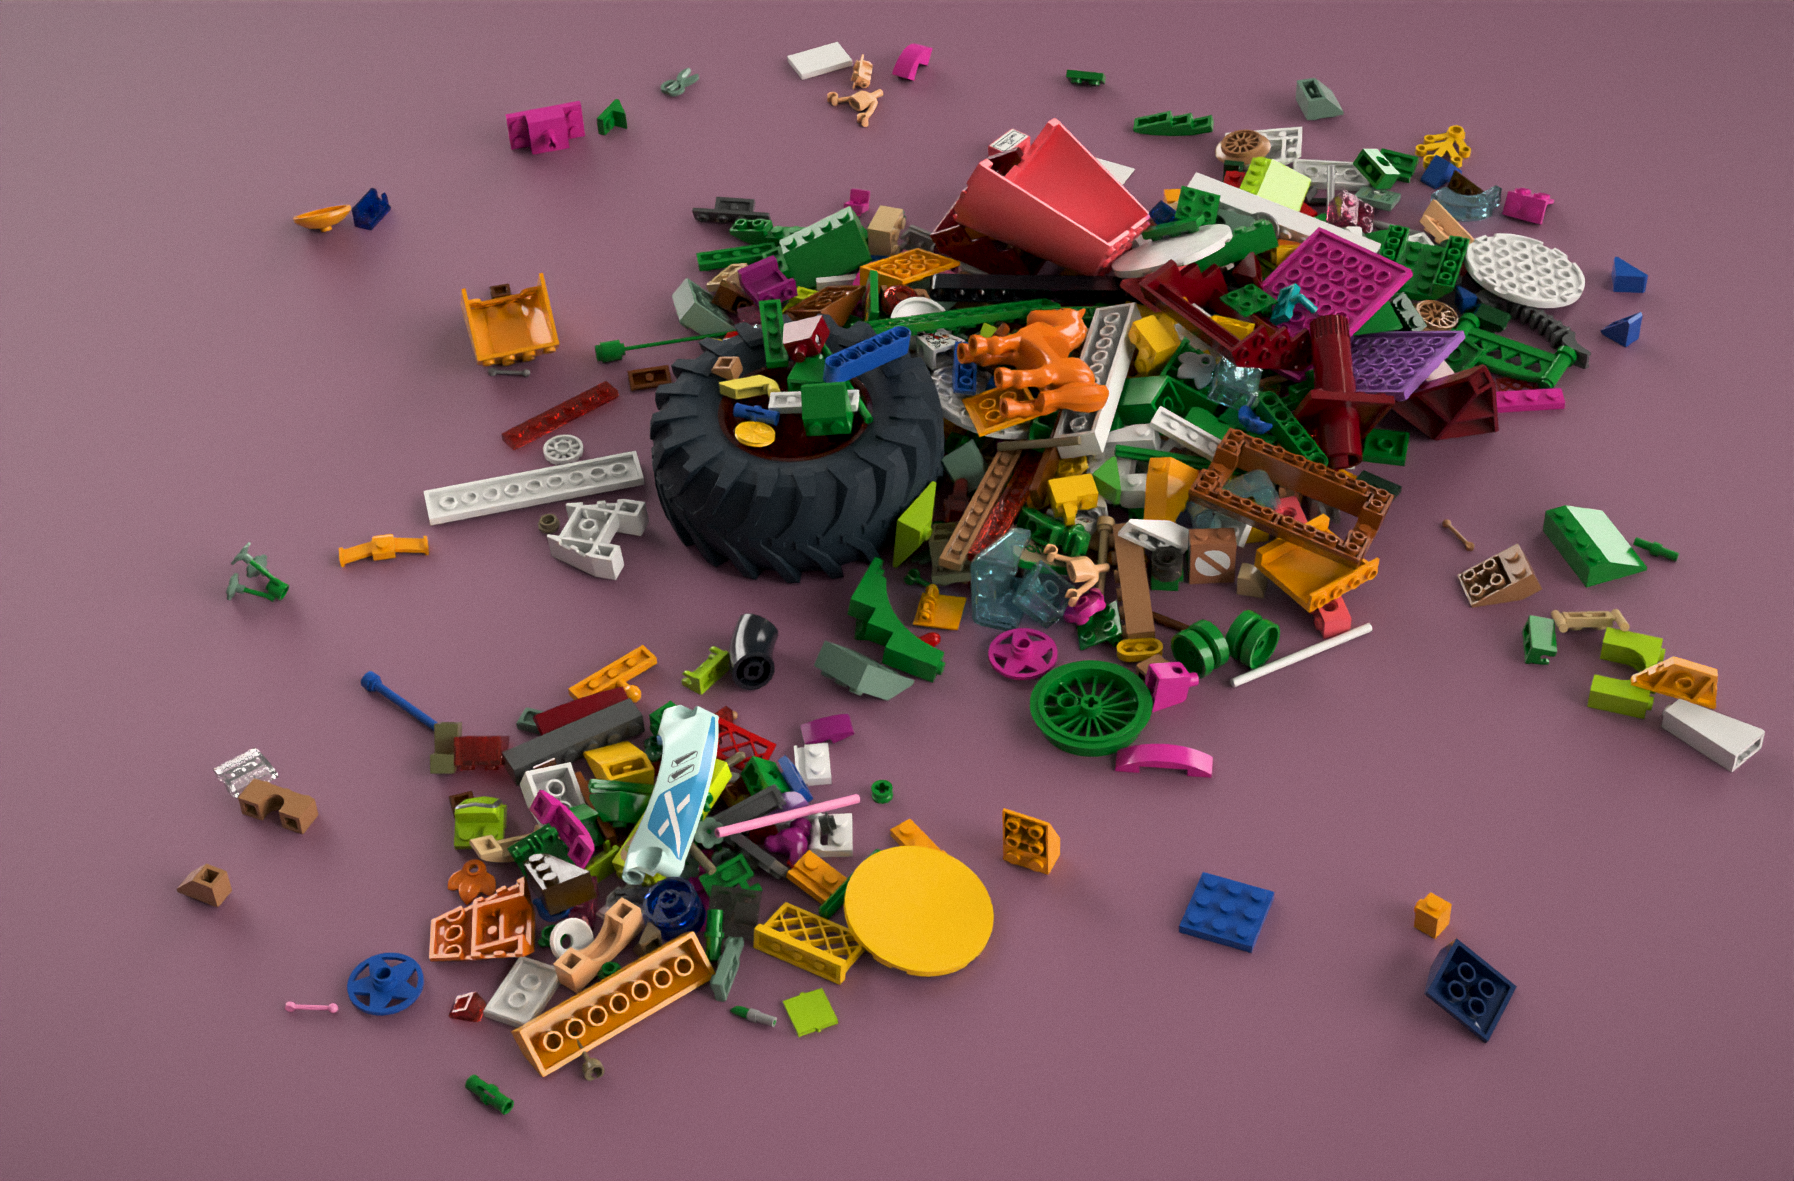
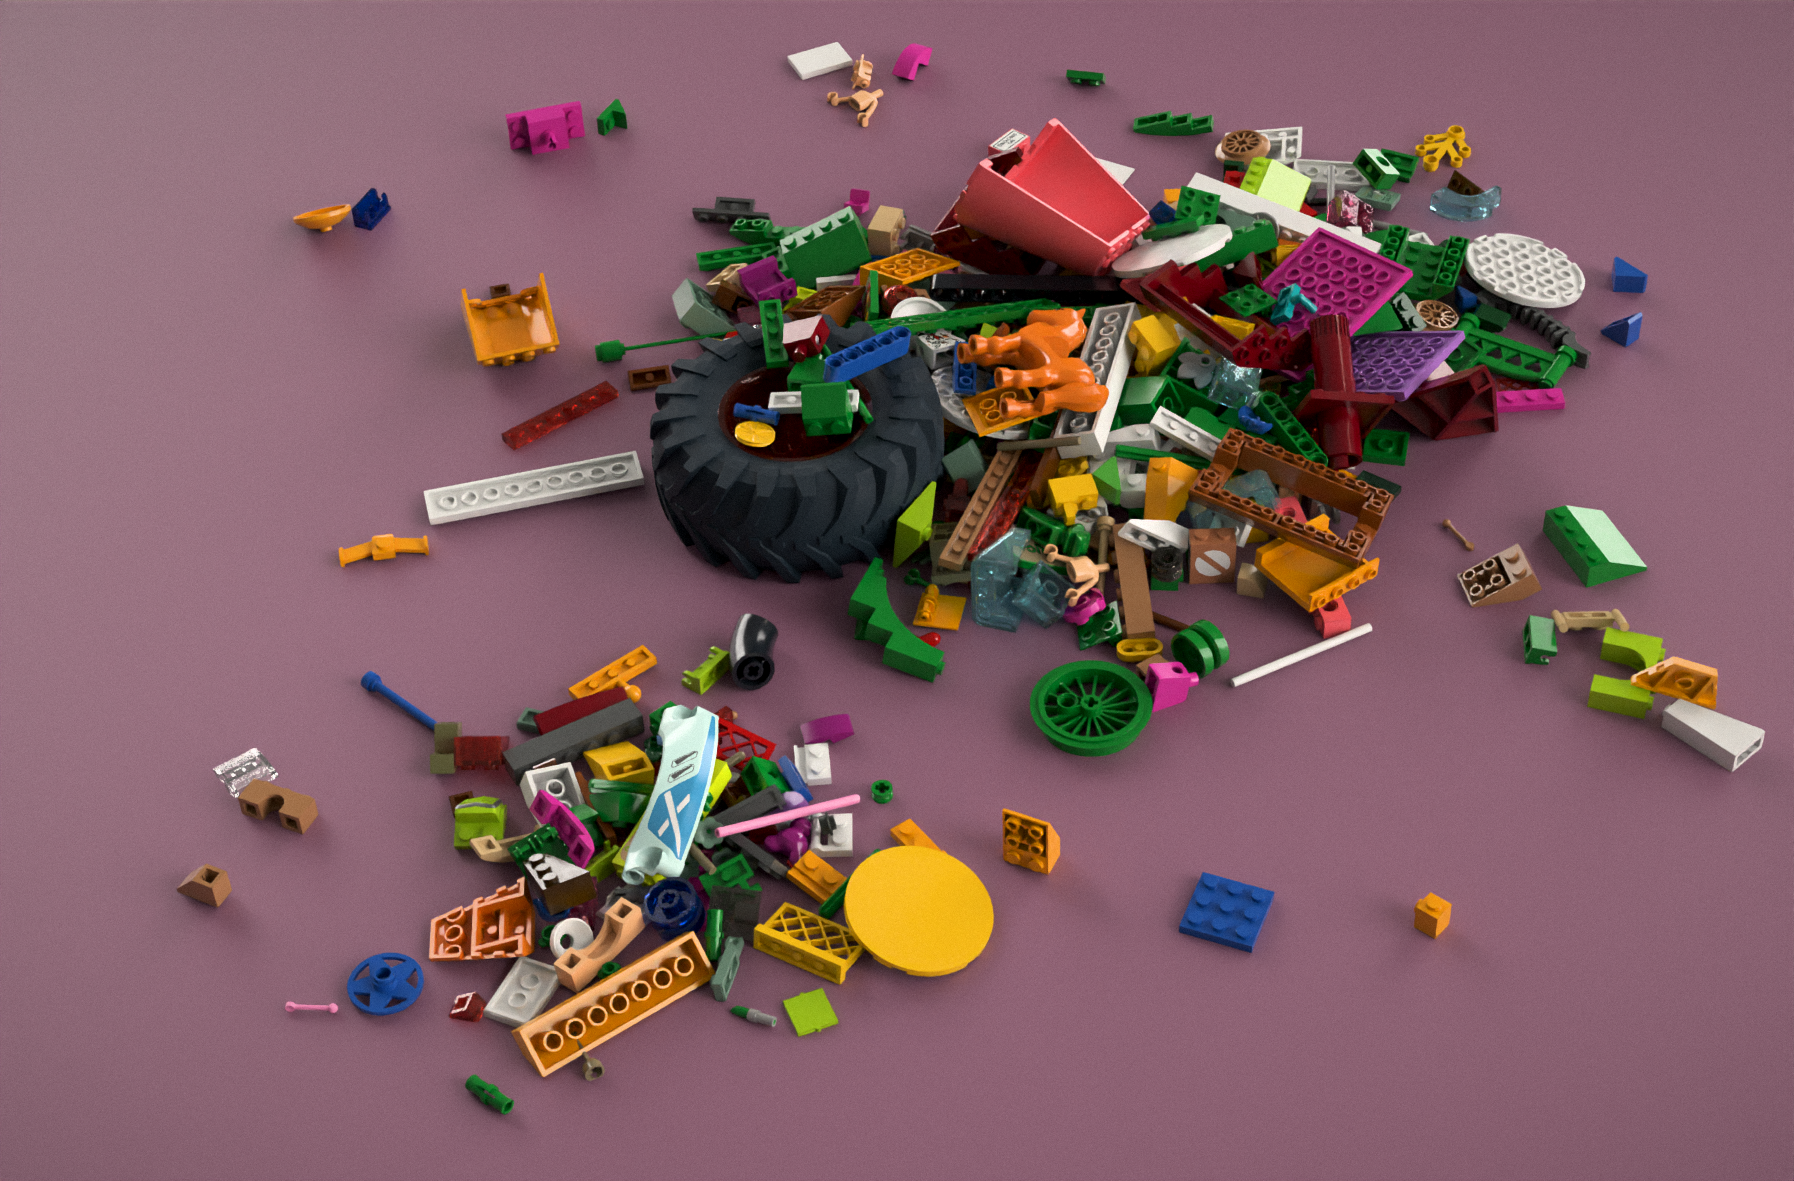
plant [226,542,289,602] -> none
orange plate [448,859,496,905] -> none
light grey hinge [488,368,530,377] -> none
dark tan plate [538,514,560,534] -> none
white wheel [543,435,583,465] -> none
white wedge [547,499,649,580] -> none
dark tan slope [633,922,663,958] -> none
sand green piece [661,68,699,96] -> none
medium nougat slope [711,357,743,380] -> none
light yellow piece [719,375,781,400] -> none
sand green wedge [814,640,915,701] -> none
dark pink wheel [988,628,1058,680] -> none
dark pink slope [1115,744,1213,778] -> none
green wheel [1225,610,1280,669] -> none
sand green slope [1296,78,1344,120] -> none
light nougat bracket [1419,199,1474,244] -> none
blue slope [1420,155,1462,190] -> none
dark blue slope [1424,938,1517,1043] -> none
dark pink bracket [1502,187,1554,224] -> none
green bar [1633,537,1679,561] -> none

